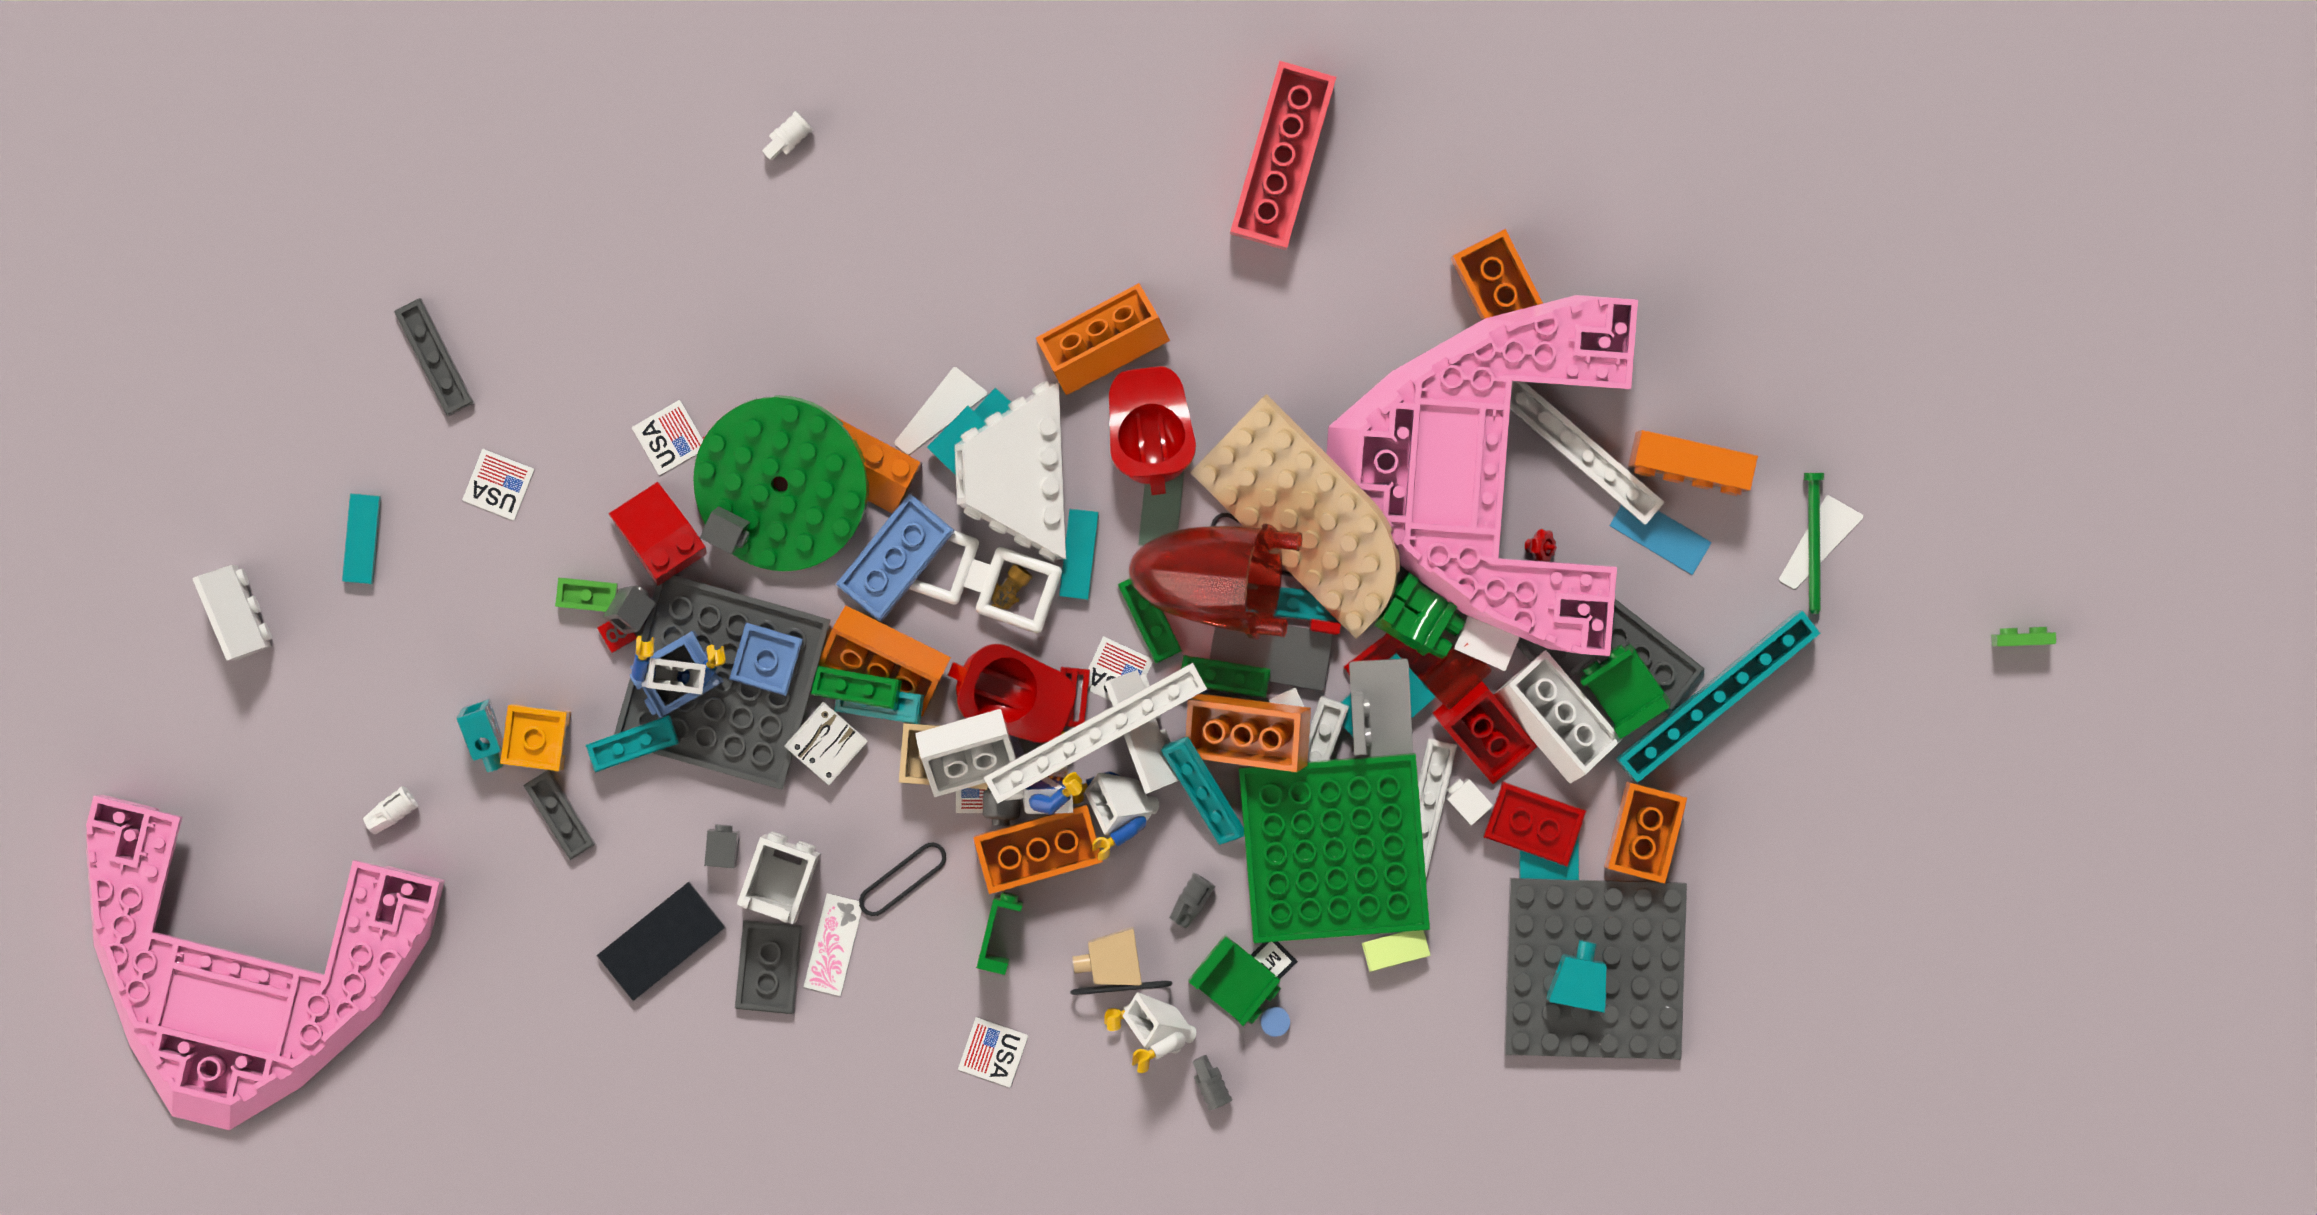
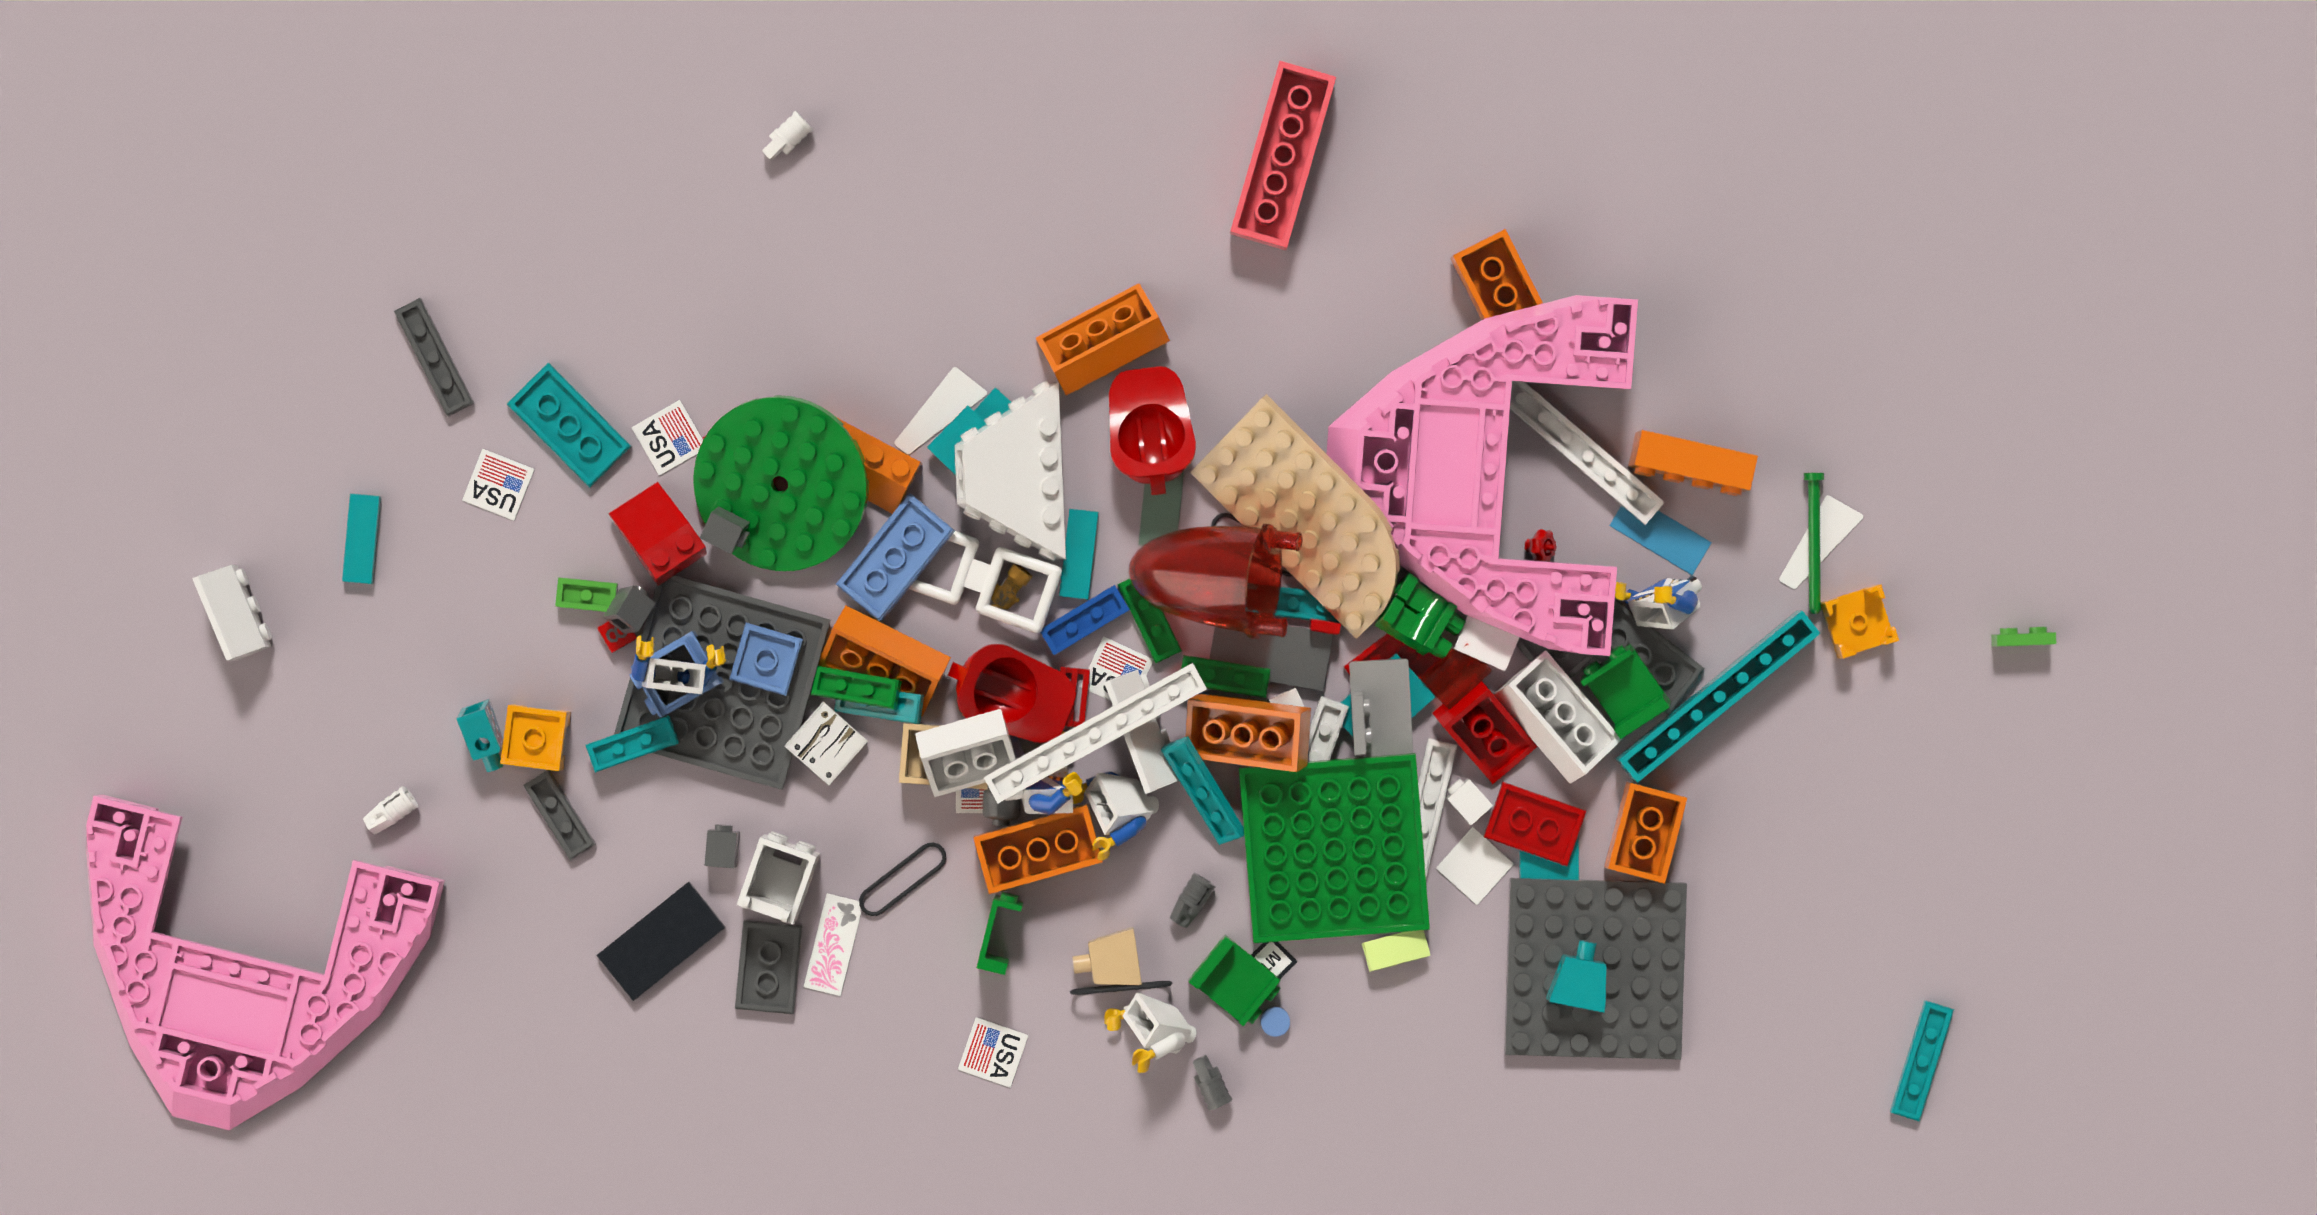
none -> teal tile [507,362,632,488]
none -> blue plate [1040,585,1130,655]
none -> white sticker [1436,827,1514,905]
none -> torso [1615,576,1702,629]
none -> light orange panel [1821,584,1899,659]
none -> teal tile [1890,1000,1954,1121]

